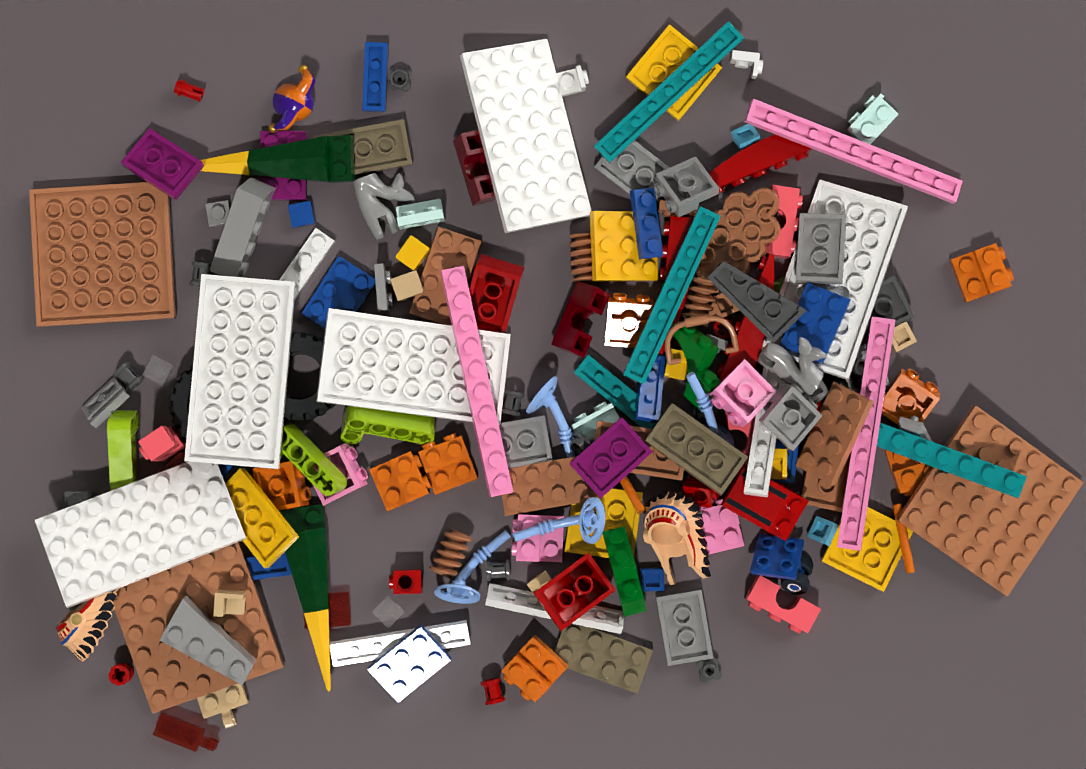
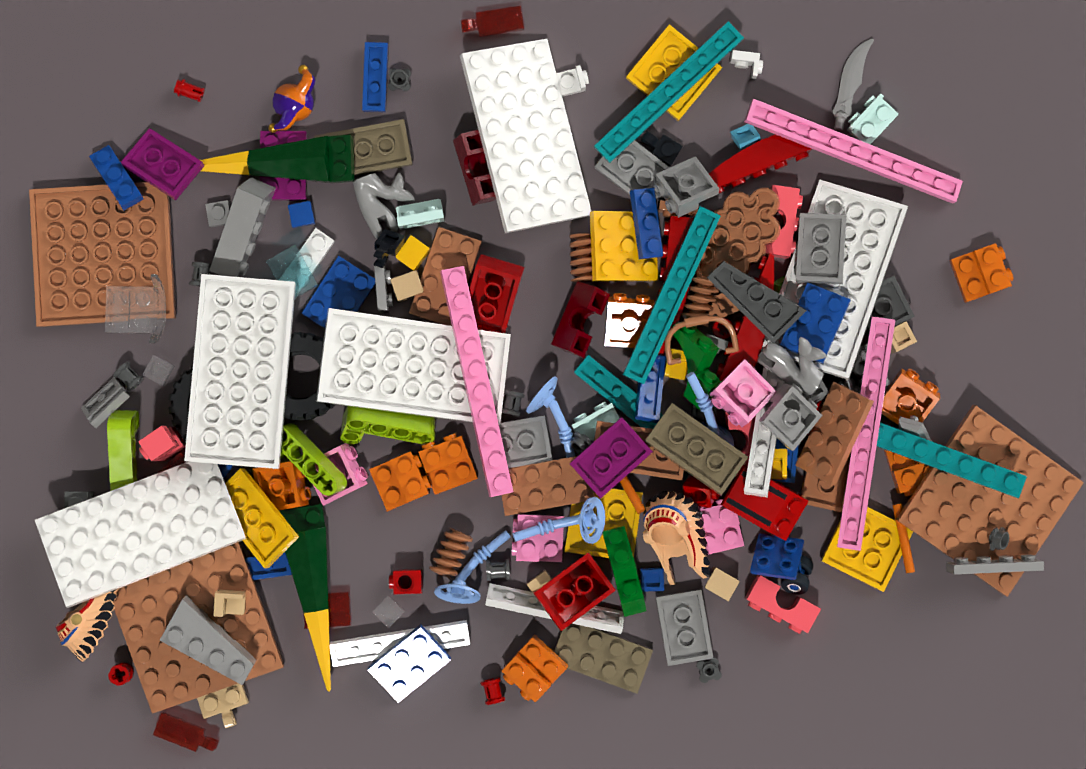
medium azure plate [807,516,839,546] -> none
none -> blue plate [89,145,144,211]
none -> clear piece [105,274,166,343]
none -> clear light blue plate [266,245,318,298]
none -> black plate [374,229,405,268]
none -> clear red plate [461,6,524,37]
none -> black plate [641,131,683,167]
none -> tan panel [705,567,740,601]
none -> light grey sword [832,39,874,130]
none -> light grey plate [946,555,1044,574]
none -> dark grey plate [989,527,1009,551]

